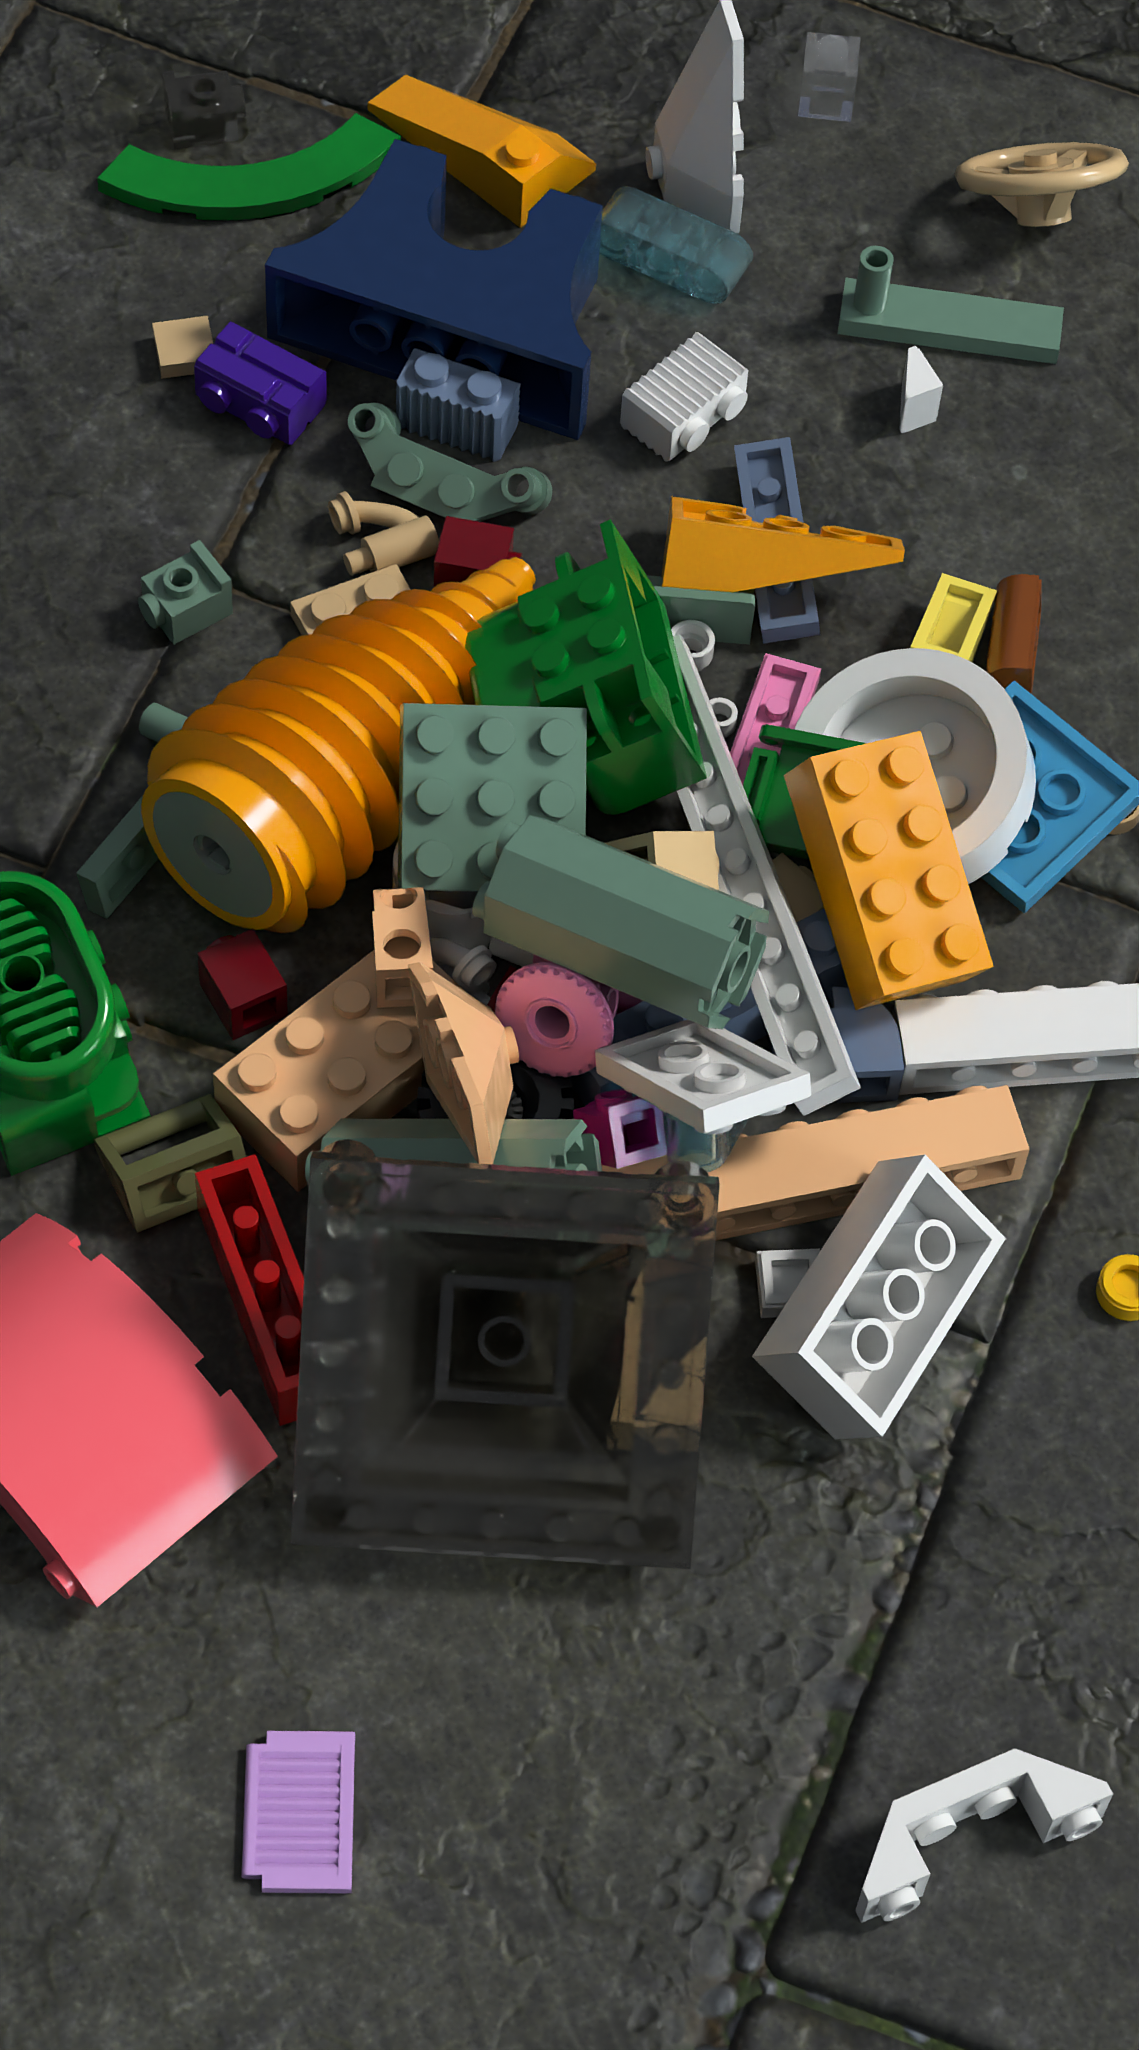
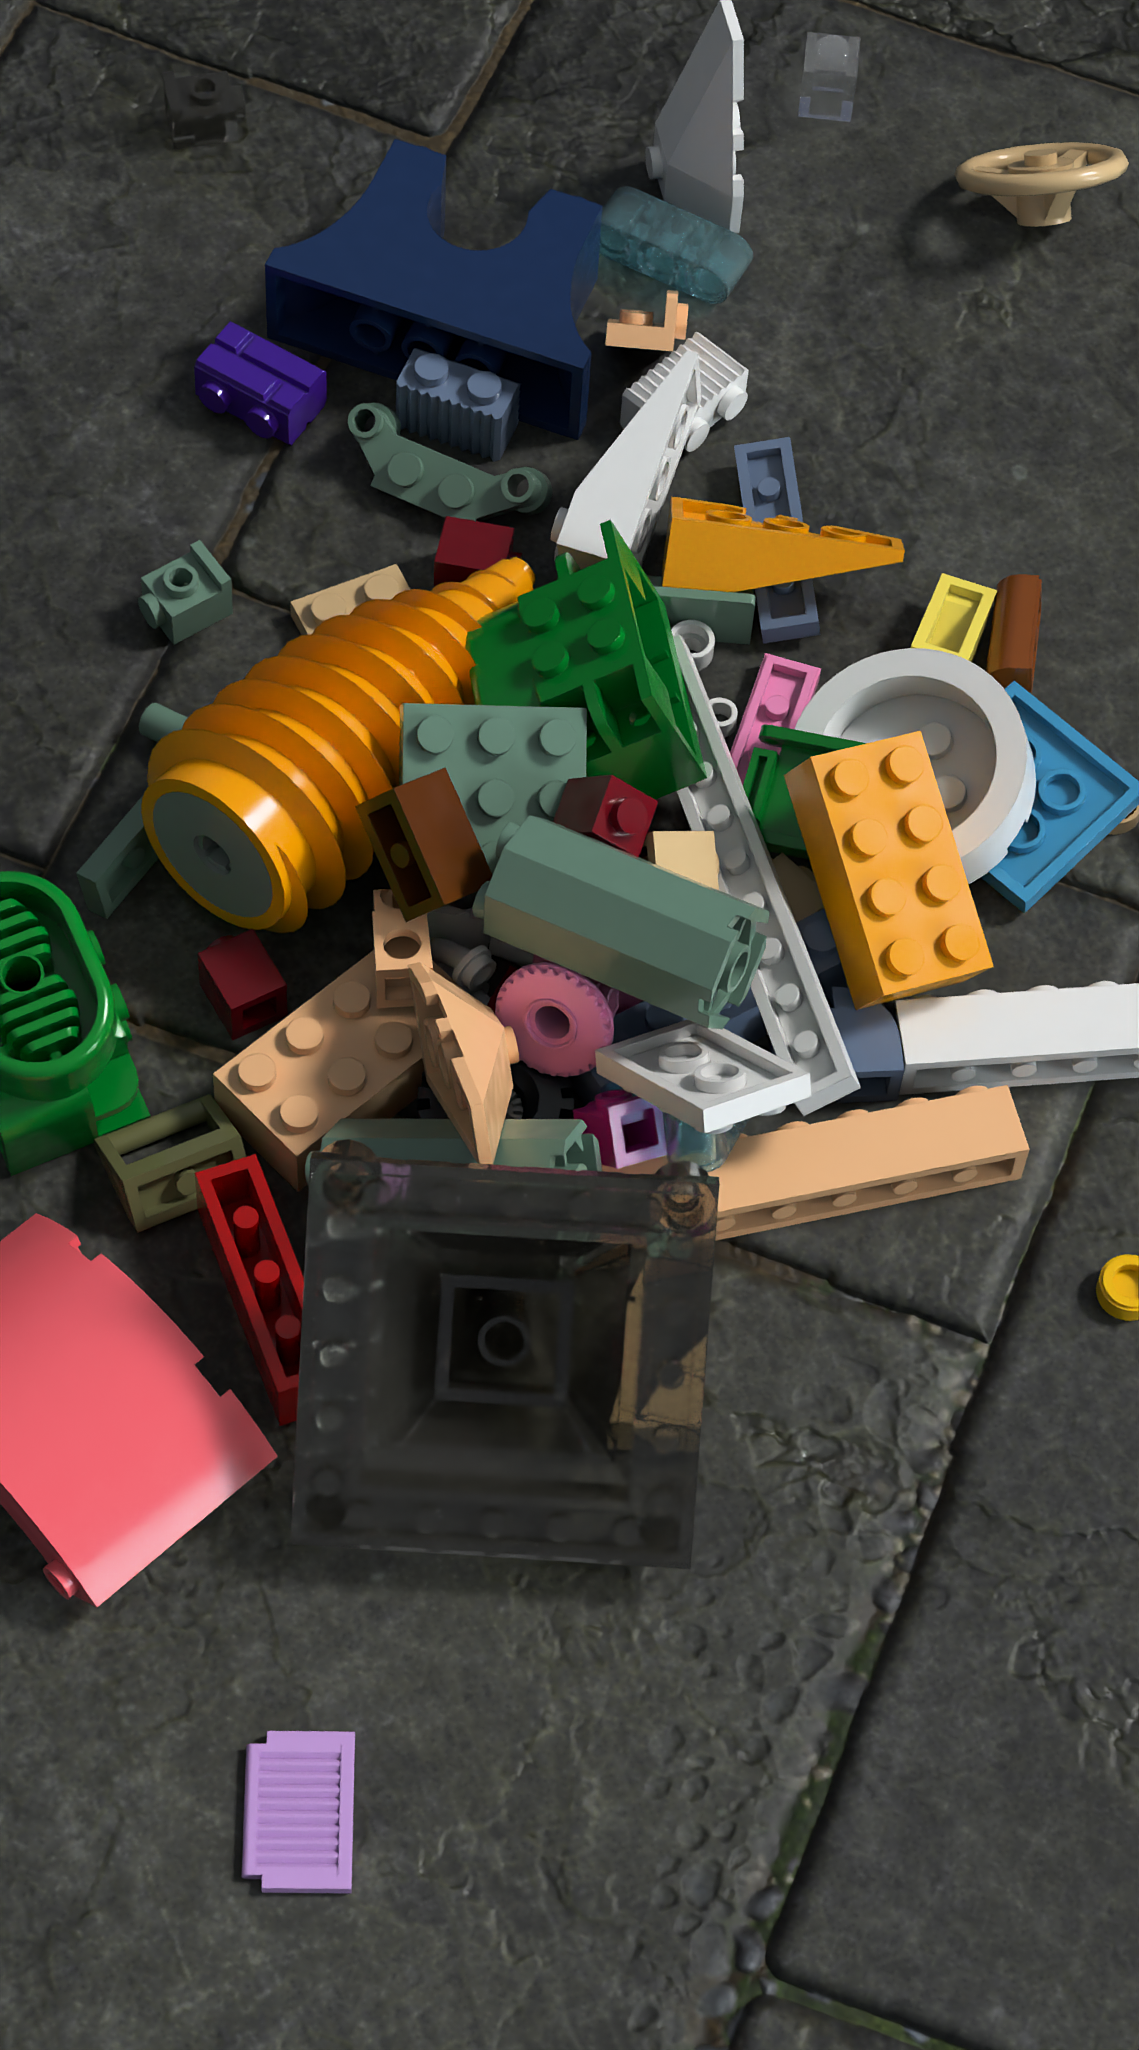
green tile [97,113,401,220] -> none
tan tile [152,316,213,379] -> none
tan plant [328,491,439,576] -> none
light orange wedge [367,74,596,228] -> none
white brick [752,1154,1006,1440] -> none
white tile [755,1248,820,1318] -> none
sand green piece [837,246,1064,364] -> none
white slope [855,1748,1113,1923] -> none
white slope [899,346,943,433] -> none
none -> reddish brown brick [355,767,493,922]
none -> white slope [551,350,701,569]
none -> dark red brick [553,775,658,857]
none -> light nougat bracket [605,290,688,351]

